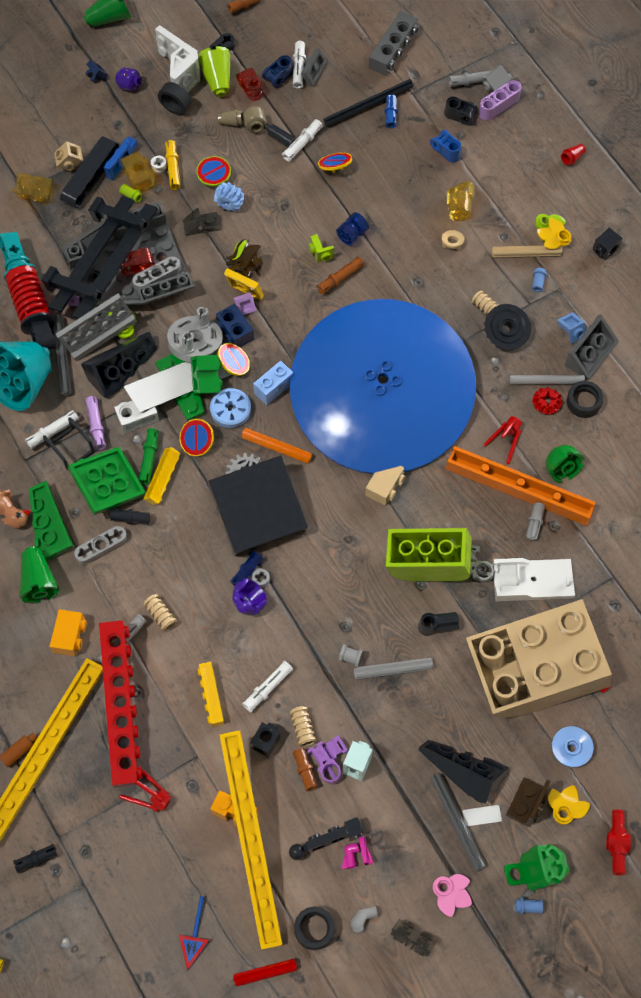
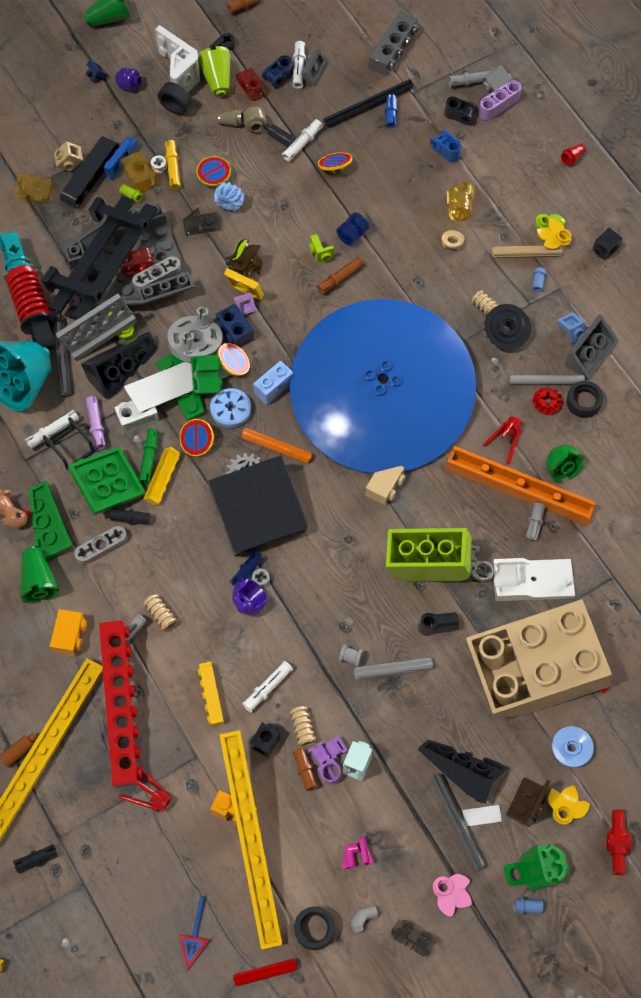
black plate [289,817,364,860] -> none

